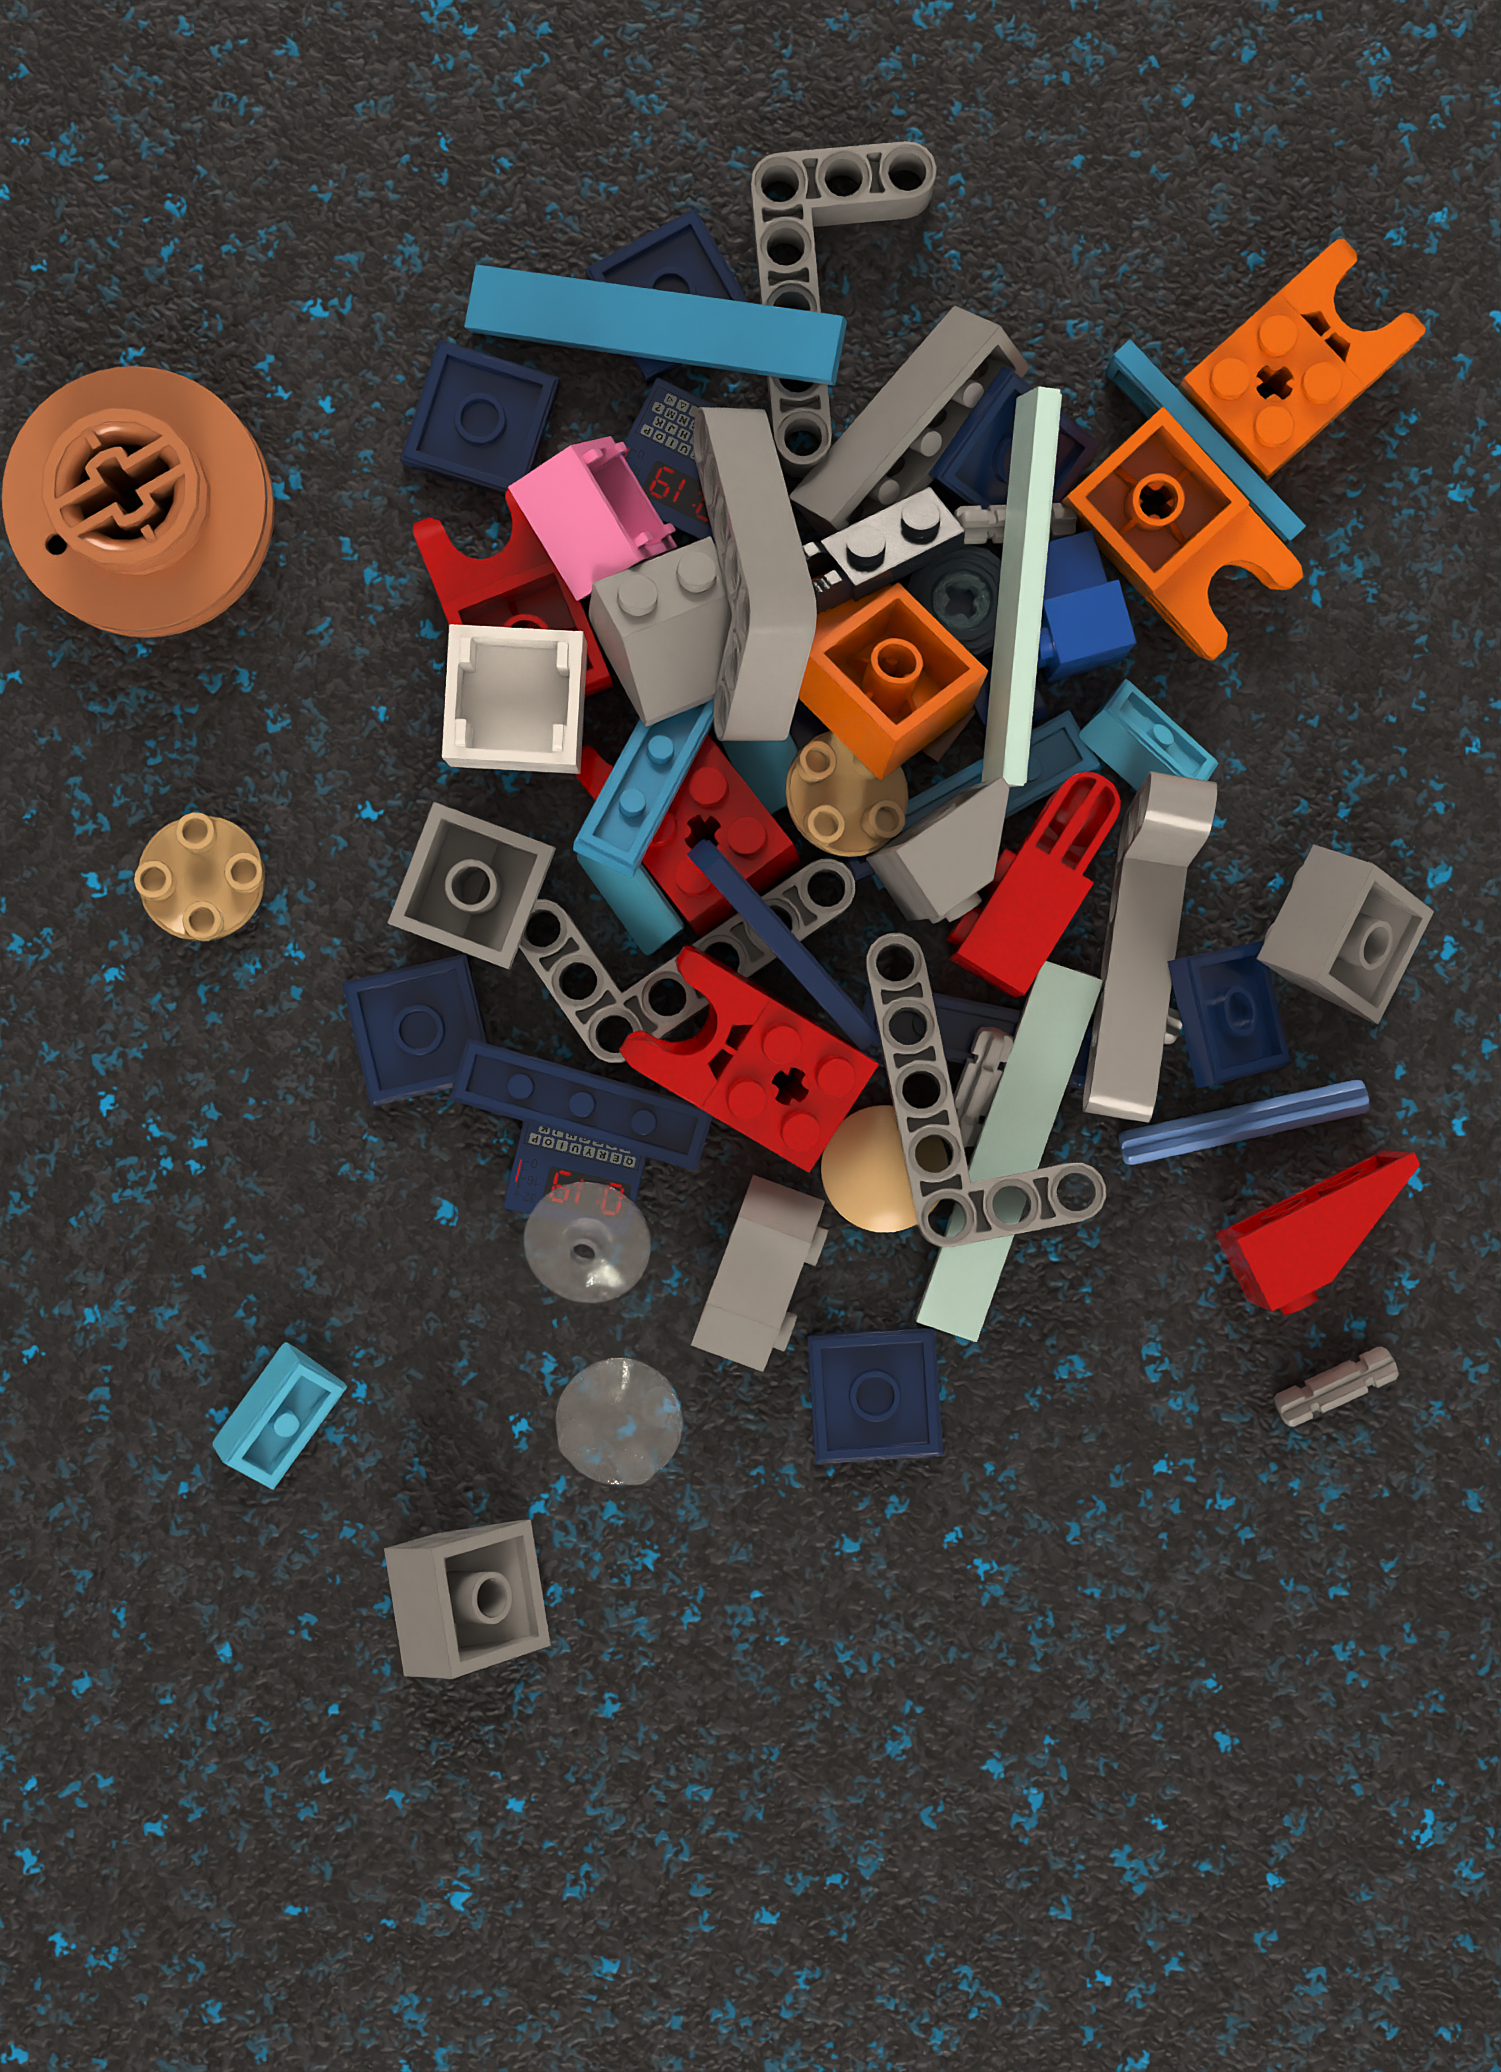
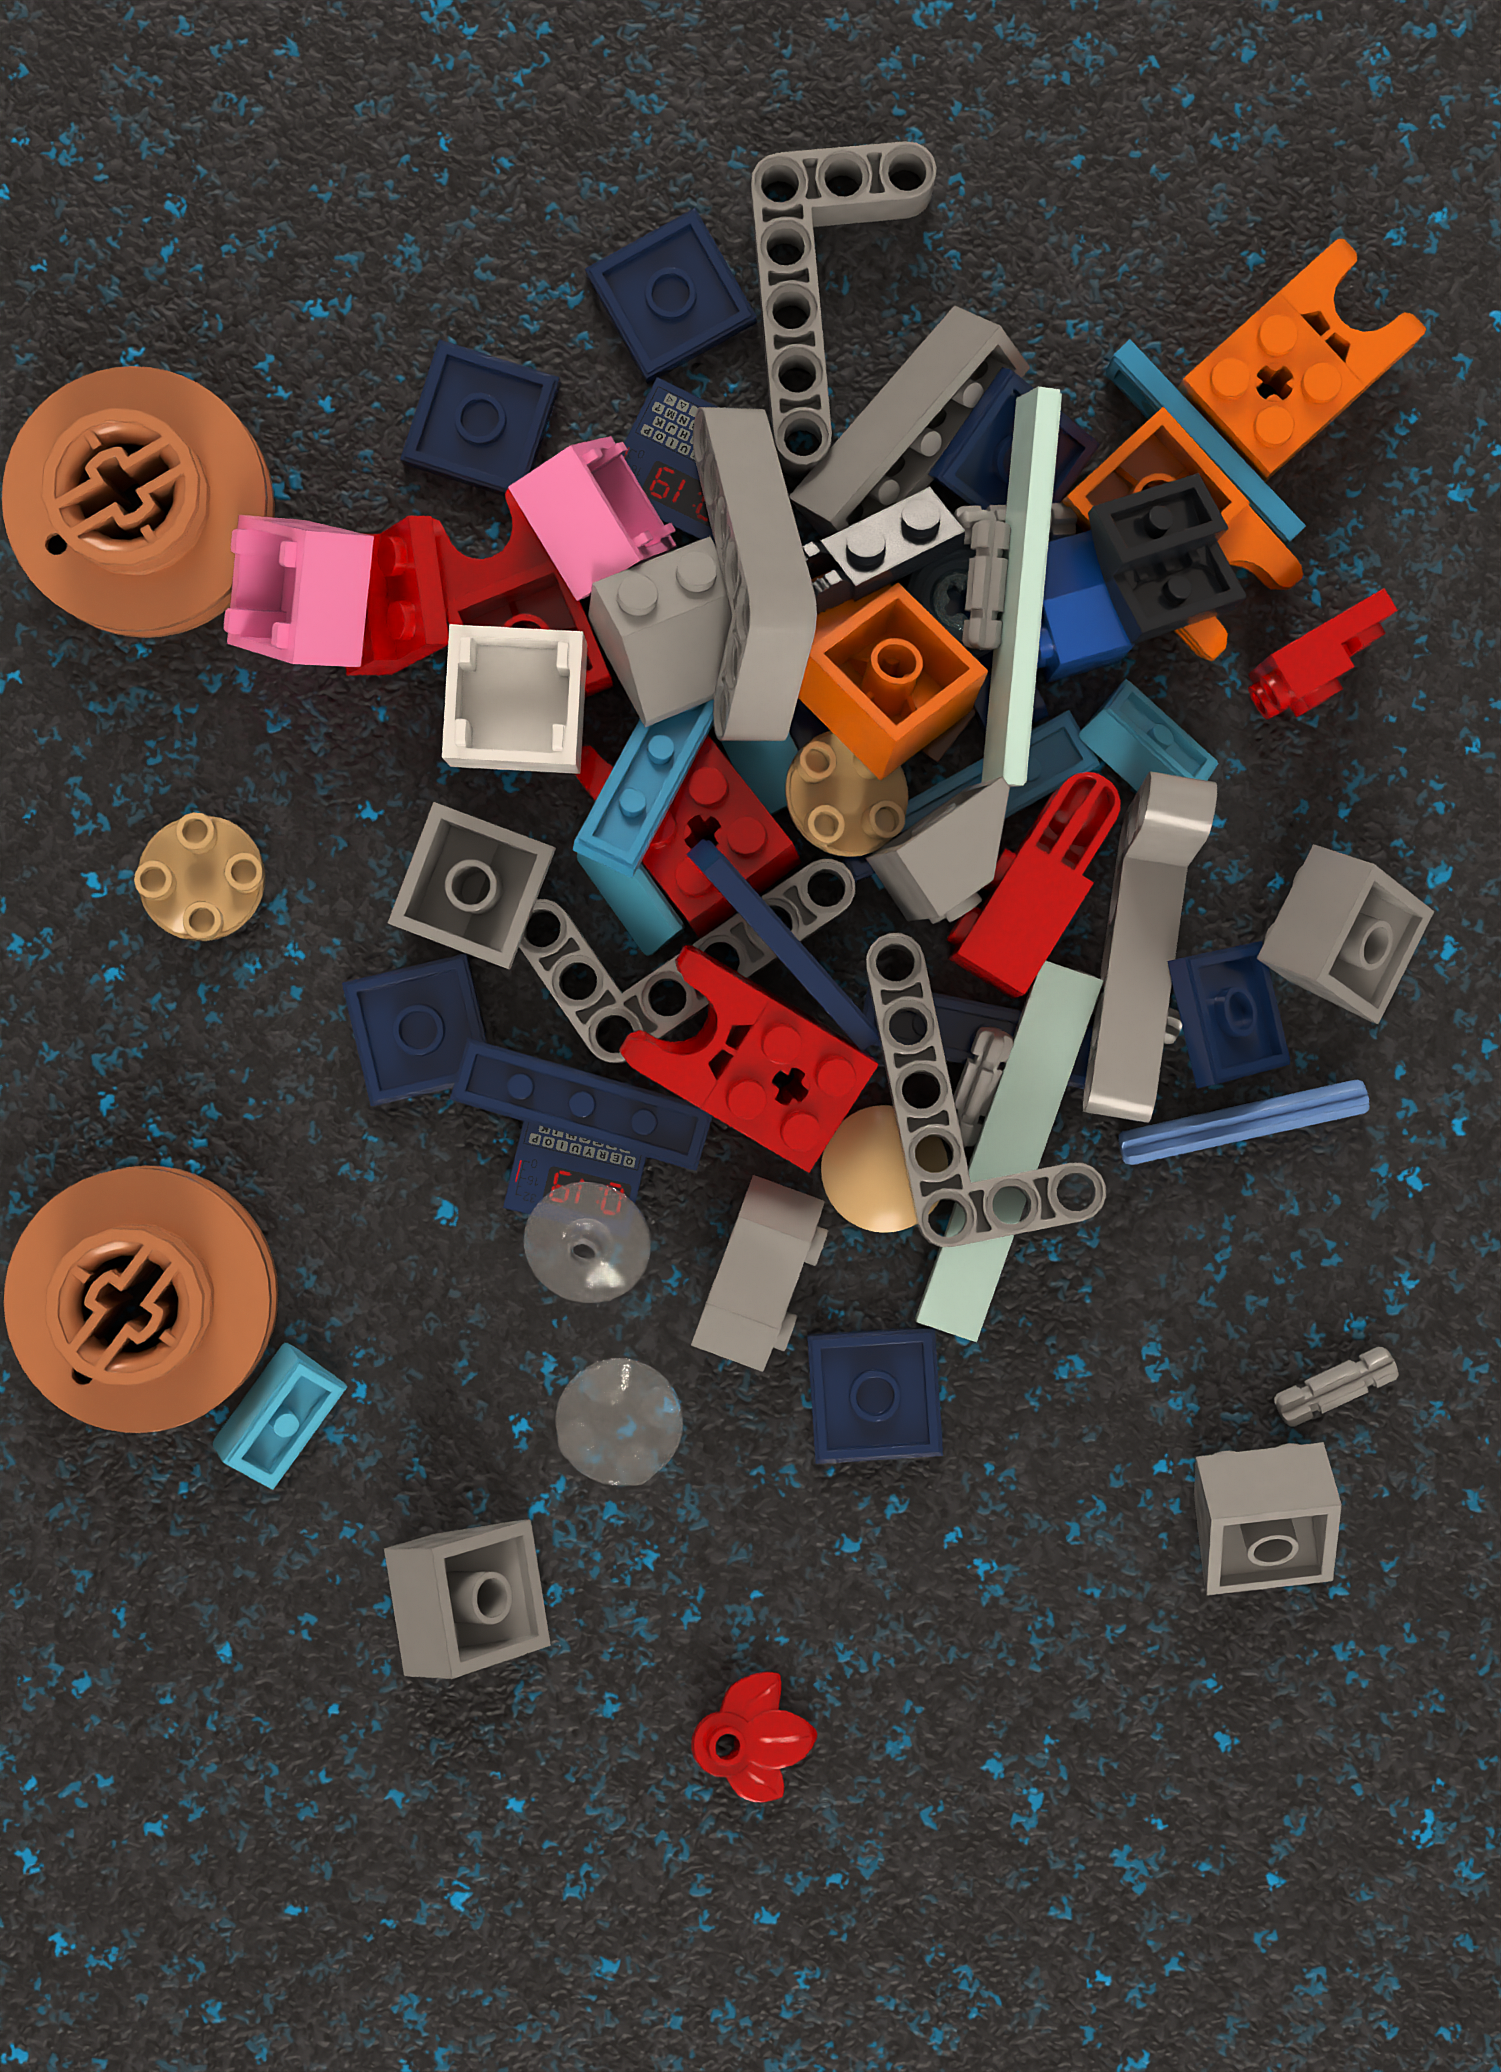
dark azure tile [464,264,847,386] -> none
red slope [1215,1150,1420,1315] -> none
none -> nougat wheel [4,1165,278,1433]
none -> bright pink container [224,515,374,667]
none -> red plate [345,516,449,675]
none -> red plate [691,1671,818,1802]
none -> light grey axle [962,520,1011,650]
none -> black slope [1088,473,1247,645]
none -> light grey slope [1194,1442,1342,1595]
none -> red plate [1248,588,1398,720]

